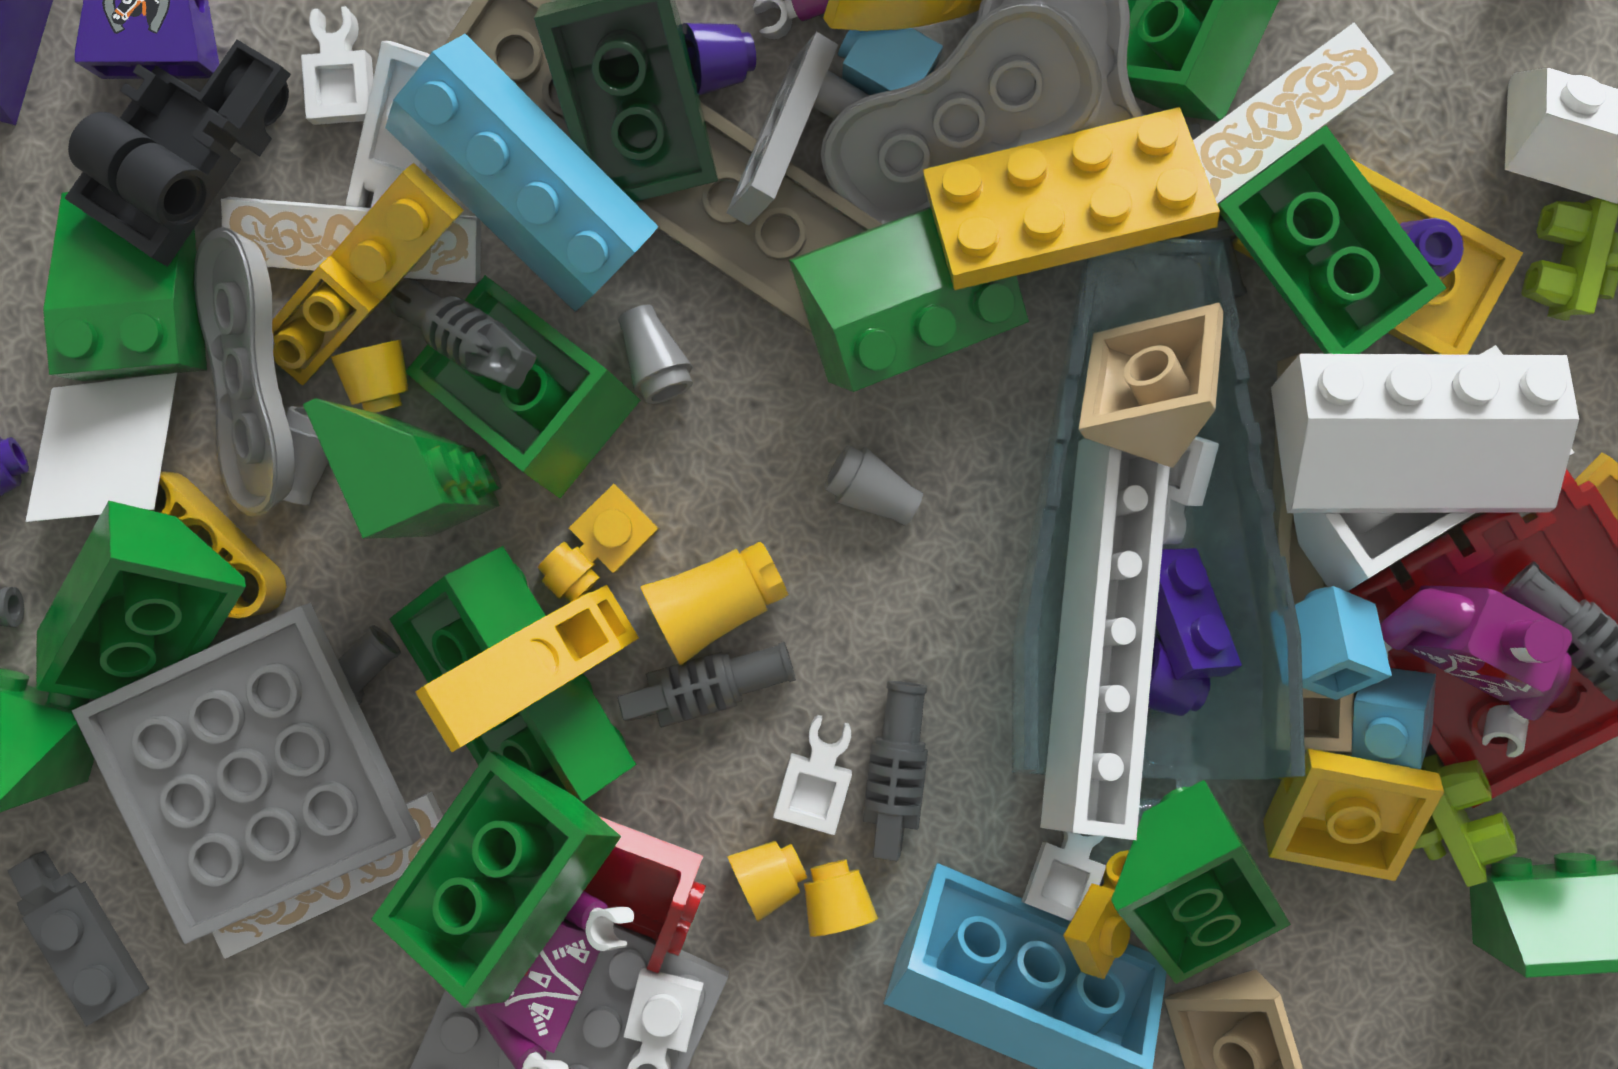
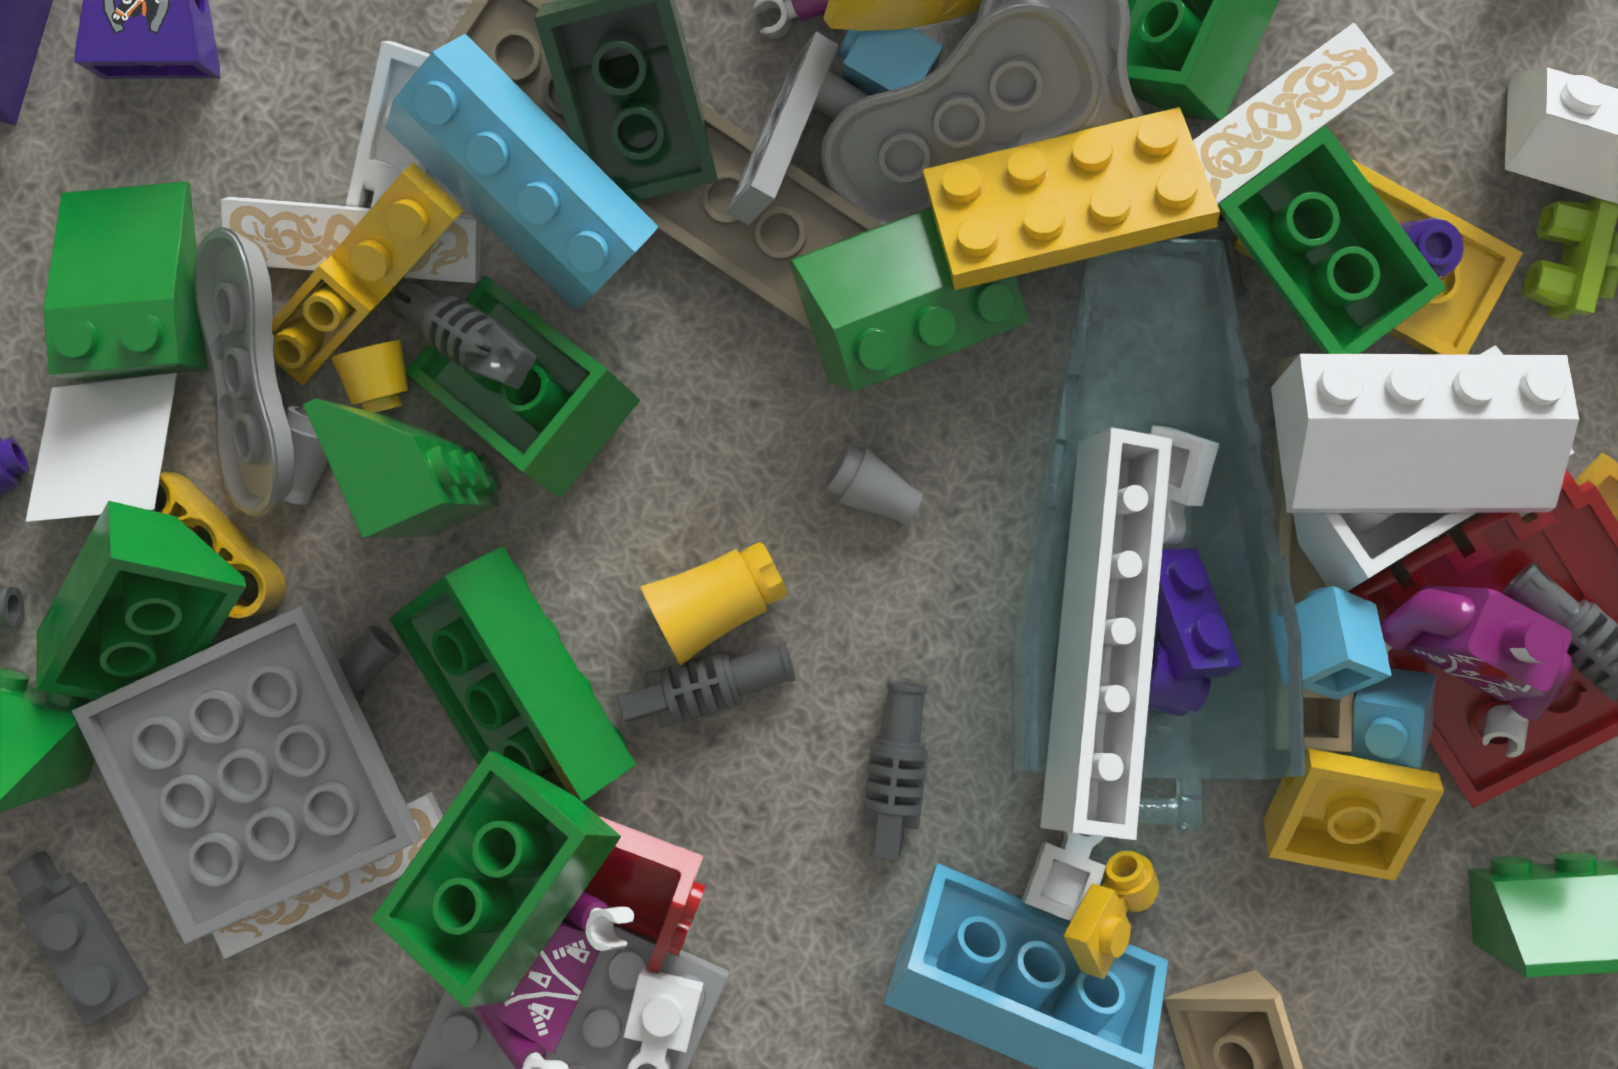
black plate [65,39,291,267] -> none
white plate [301,6,373,125] -> none
yellow slope [415,585,639,752] -> none
yellow plate [537,484,660,602] -> none
light grey cone [618,304,693,404] -> none
dark purple hat [682,23,756,96] -> none
yellow hat [727,840,808,922] -> none
white plate [773,715,852,835] -> none
yellow hat [804,859,878,937] -> none
tan slope [1079,303,1224,468] -> none
green slope [1111,780,1291,984] -> none
lime hips [1413,754,1517,887] -> none

